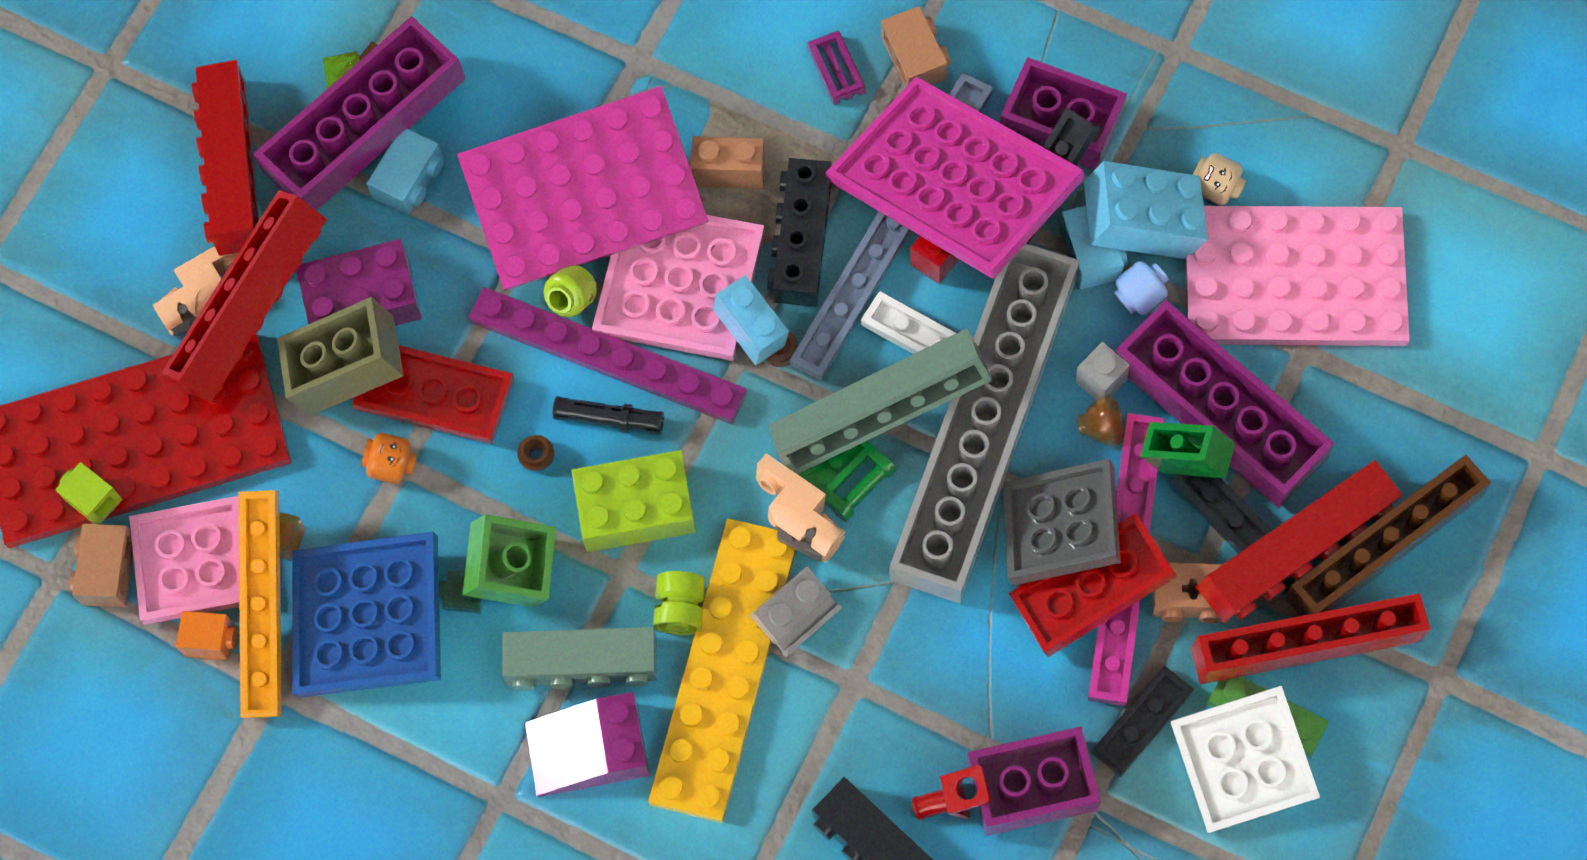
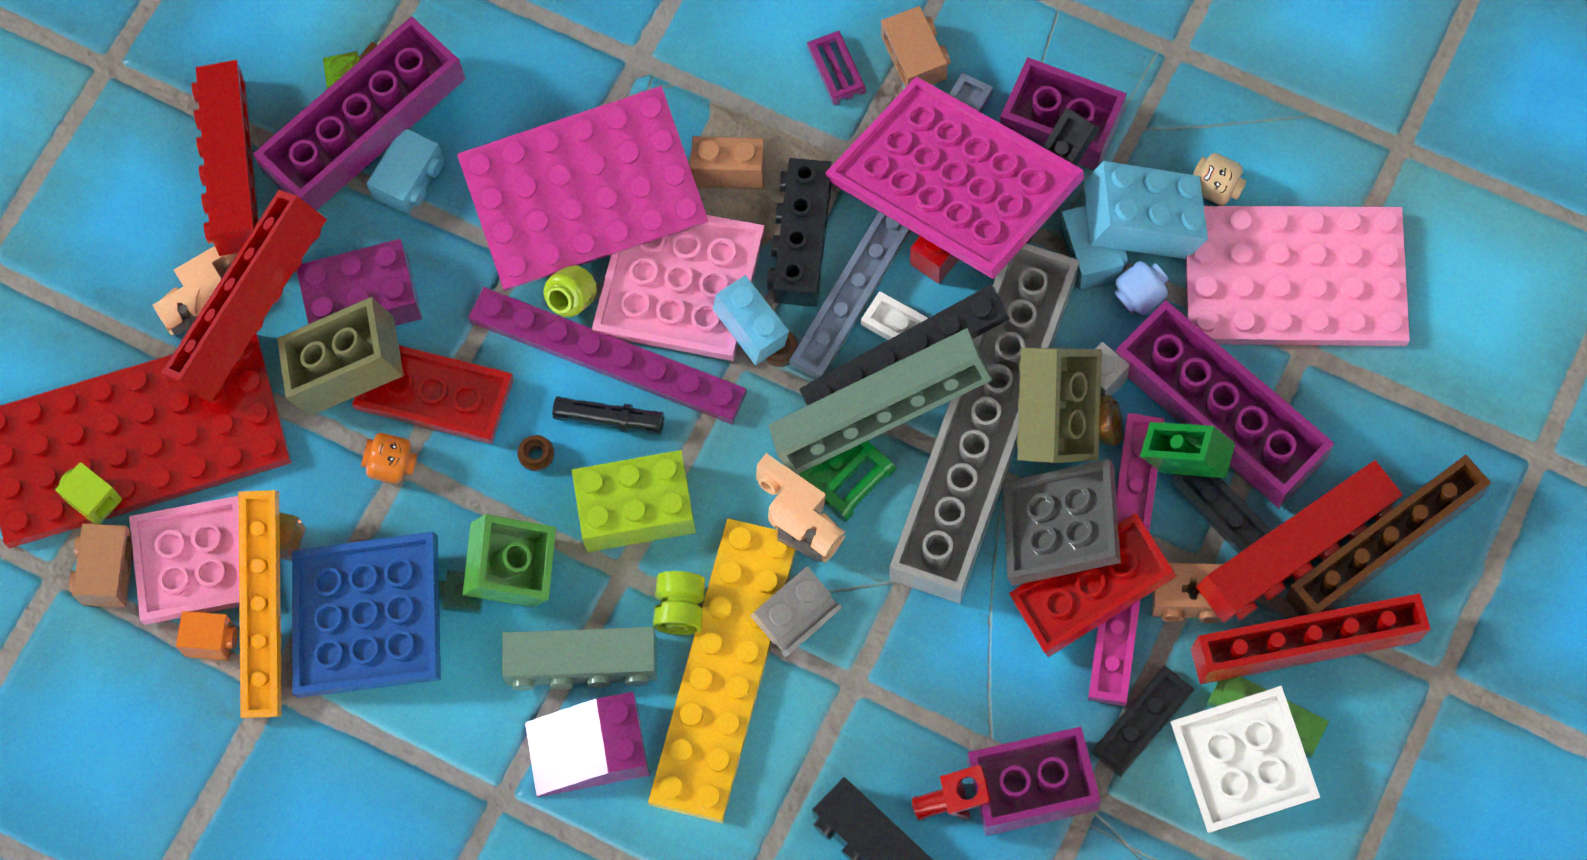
none -> black plate [799,284,1010,406]
none -> olive brick [1017,348,1102,463]

